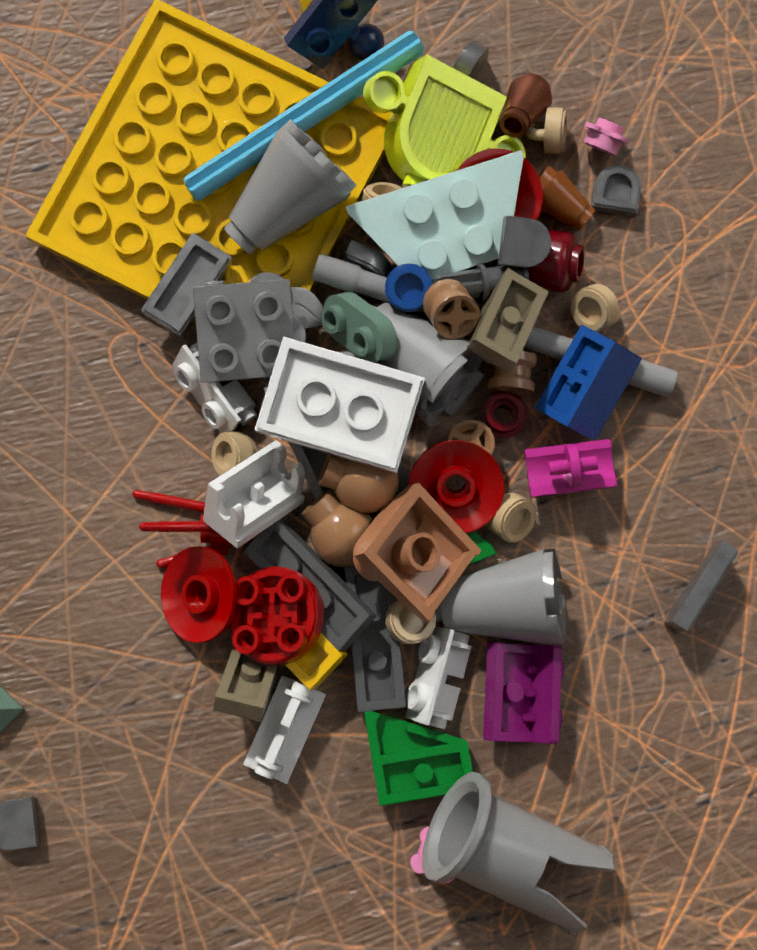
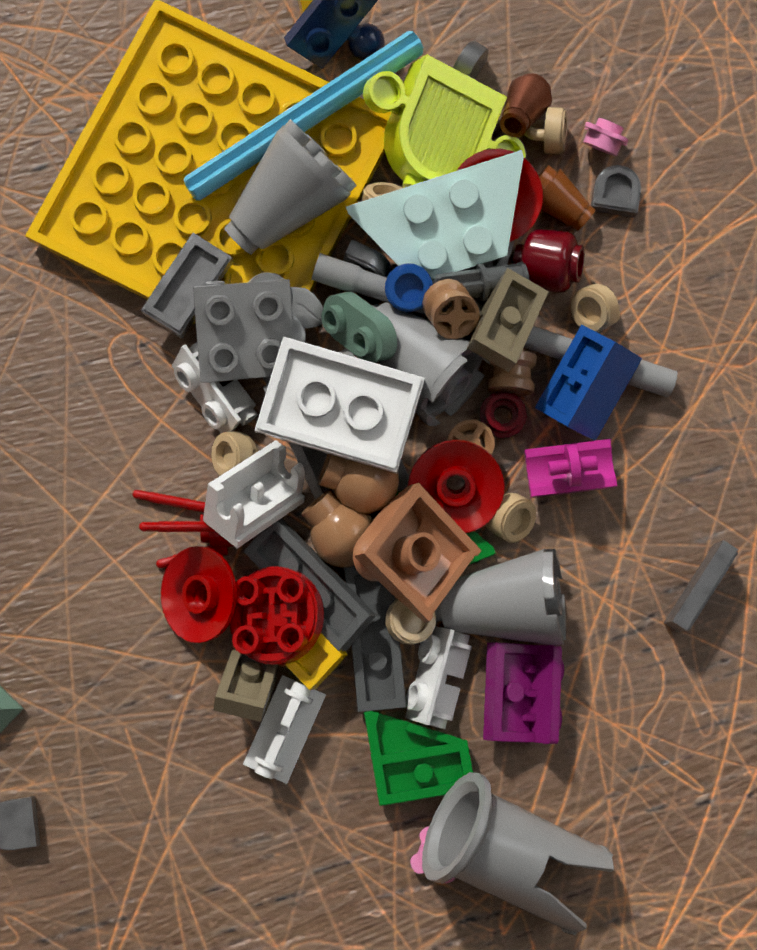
flat silver tile [498,216,551,268] -> none

